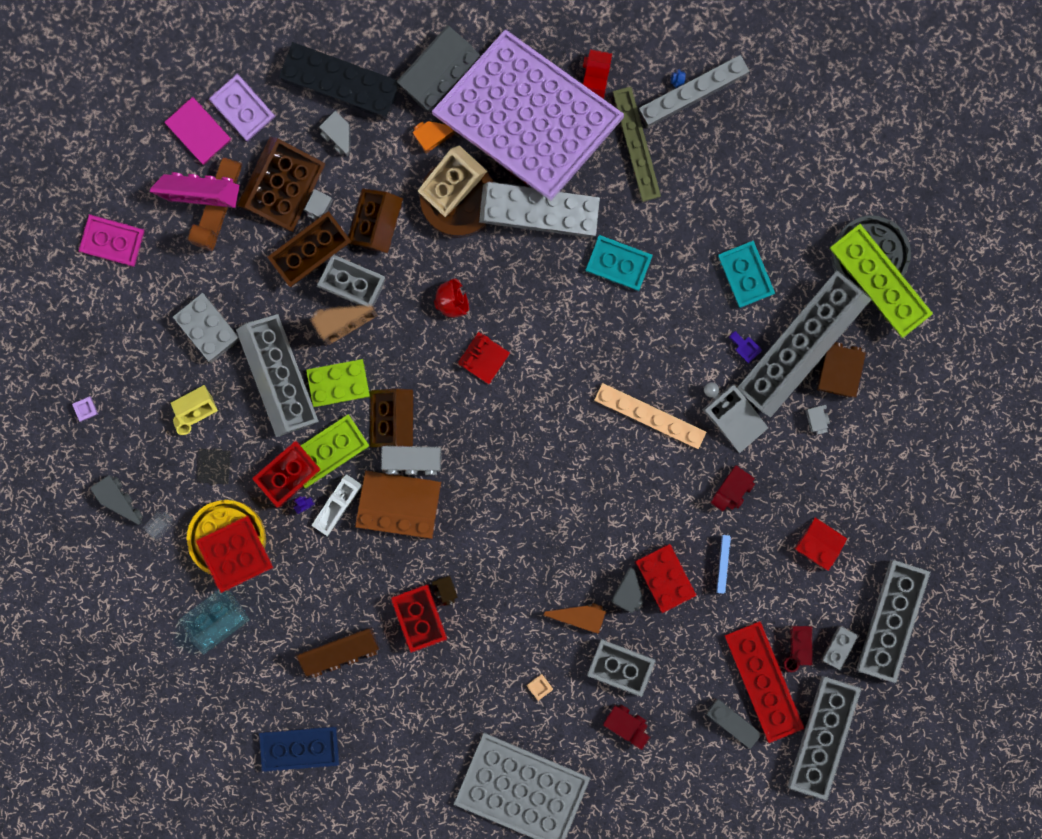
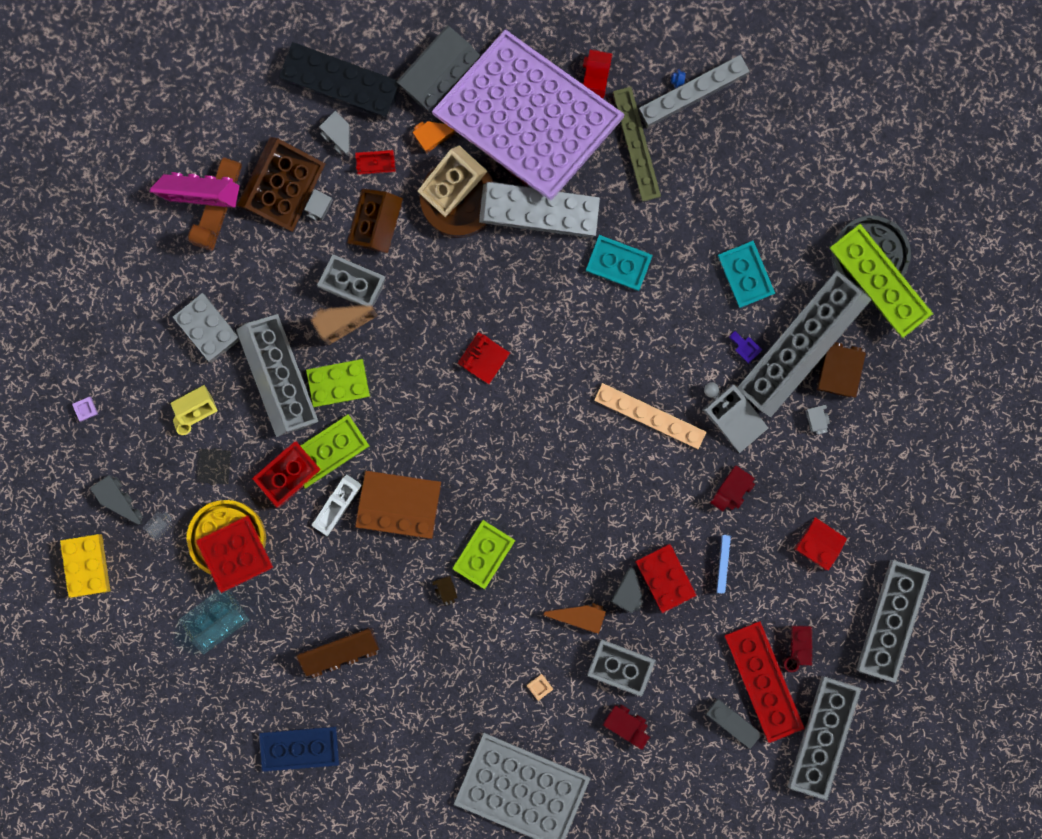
dark pink tile [79,215,145,267] -> none
dark pink tile [165,97,232,165] -> none
lavender tile [209,74,275,142] -> none
reddish brown slope [267,211,352,288] -> none
dark purple plate [294,496,315,514] -> none
reddish brown slope [370,389,413,448] -> none
light grey brick [382,446,442,475] -> none
red brick [391,584,448,653] -> none
red cylinder [434,278,469,318] -> none
light grey brick [820,626,858,670] -> none
none -> yellow brick [60,534,110,598]
none -> red hinge [355,150,396,175]
none -> lime plate [452,520,515,589]

